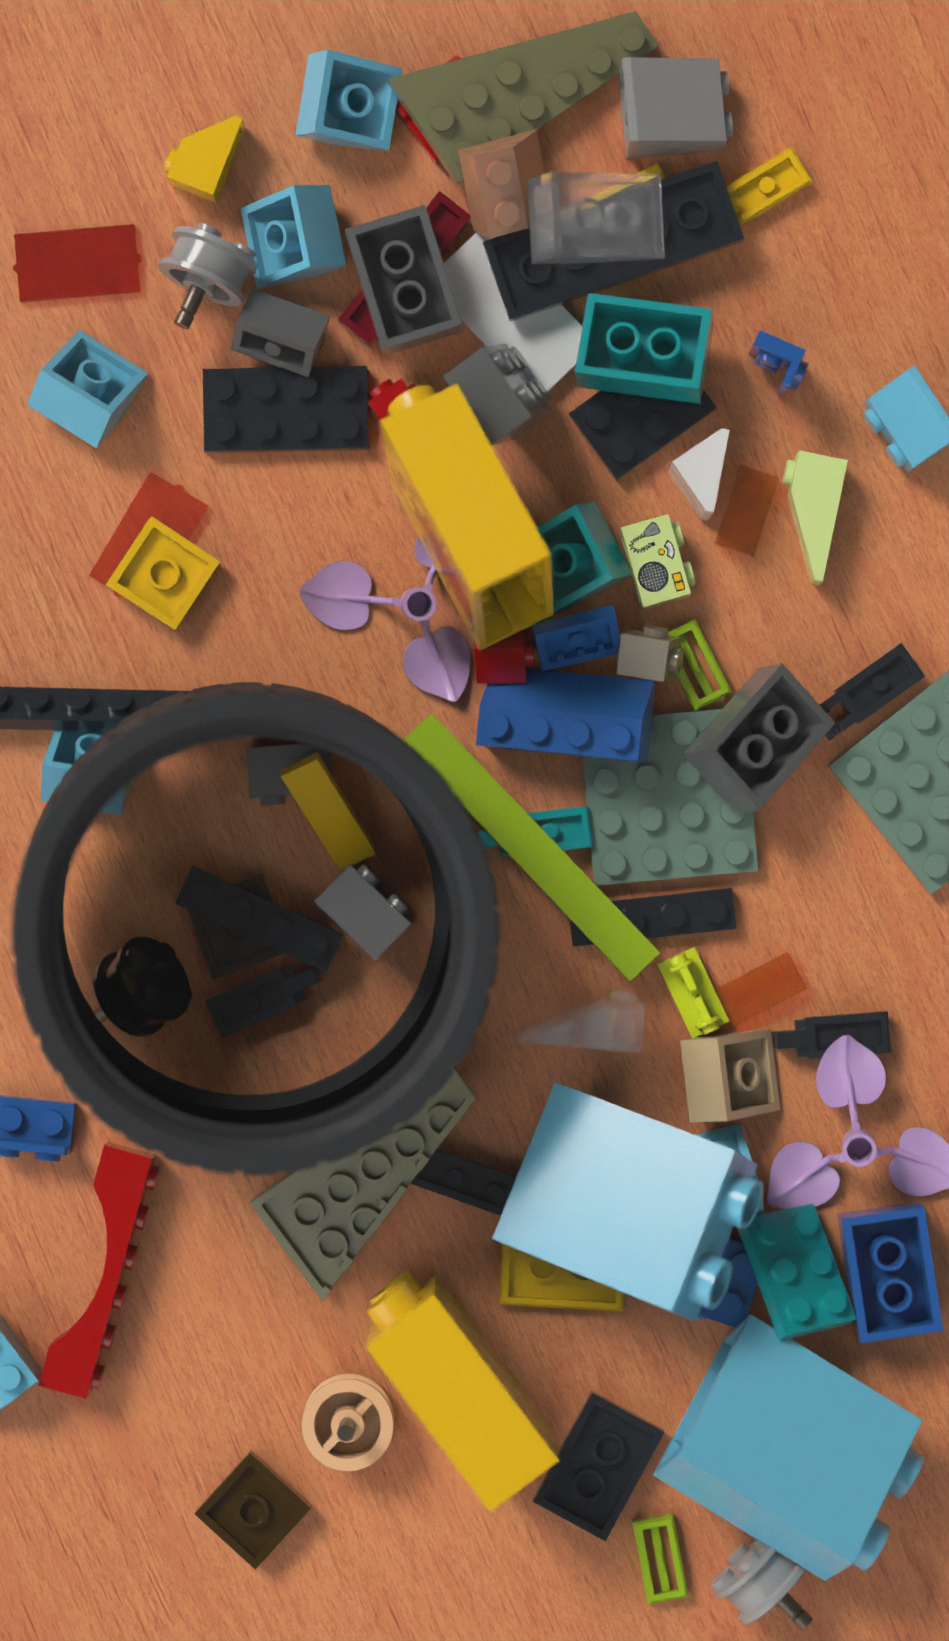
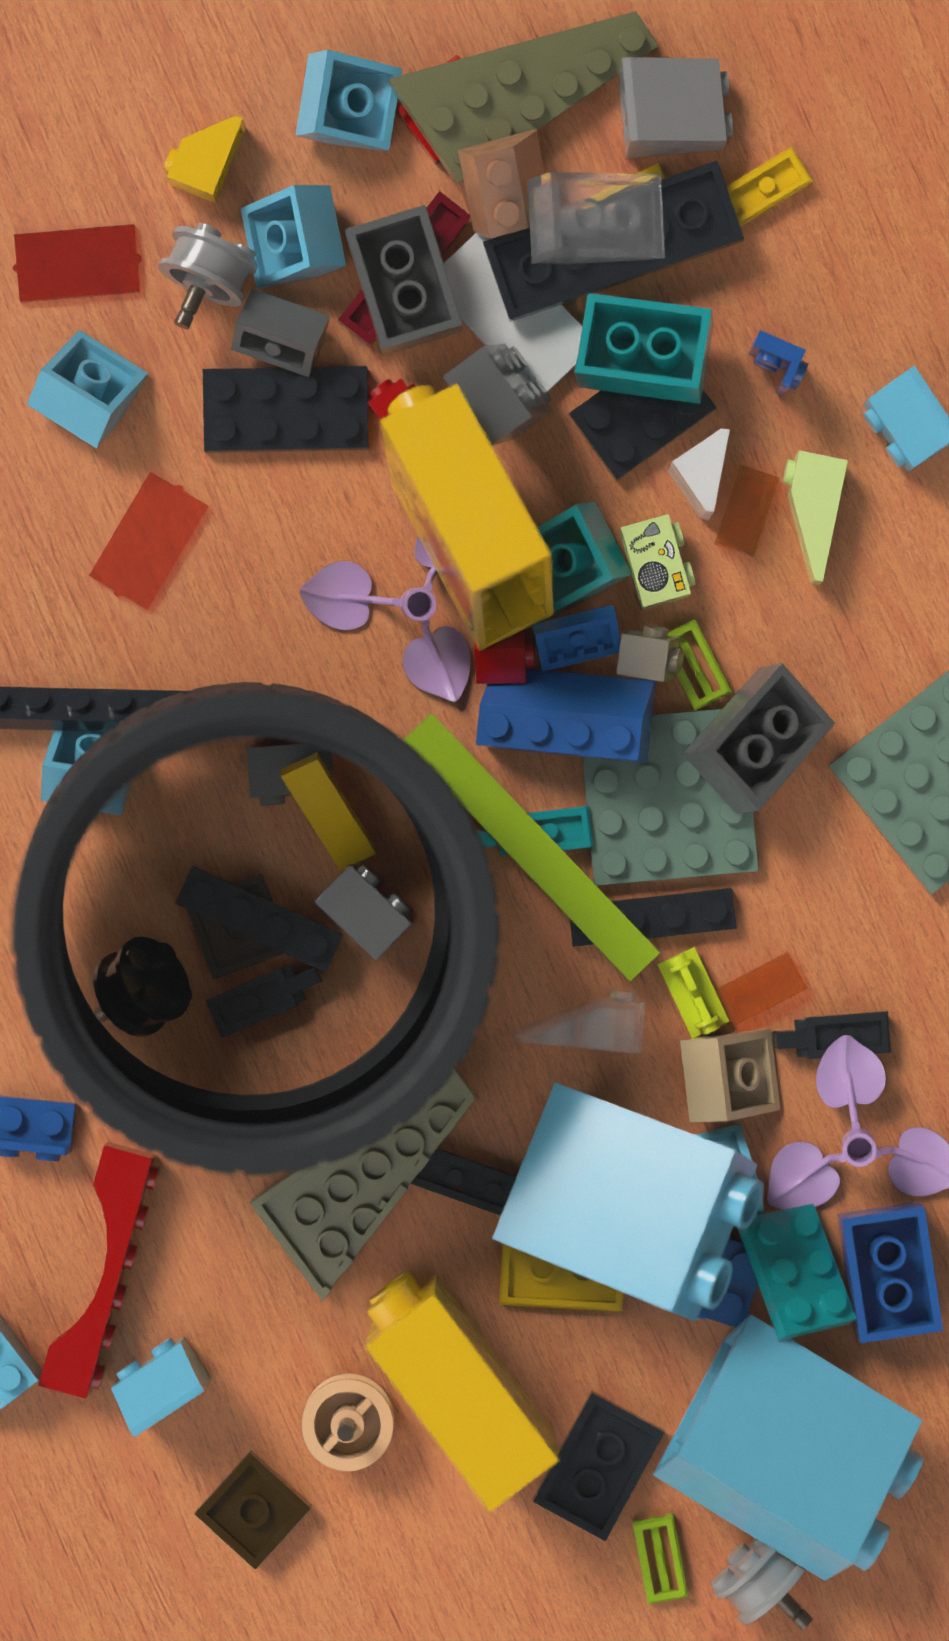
yellow plate [106,516,220,631] -> none
black hinge [819,643,925,741] -> none
none -> medium azure slope [111,1337,211,1437]

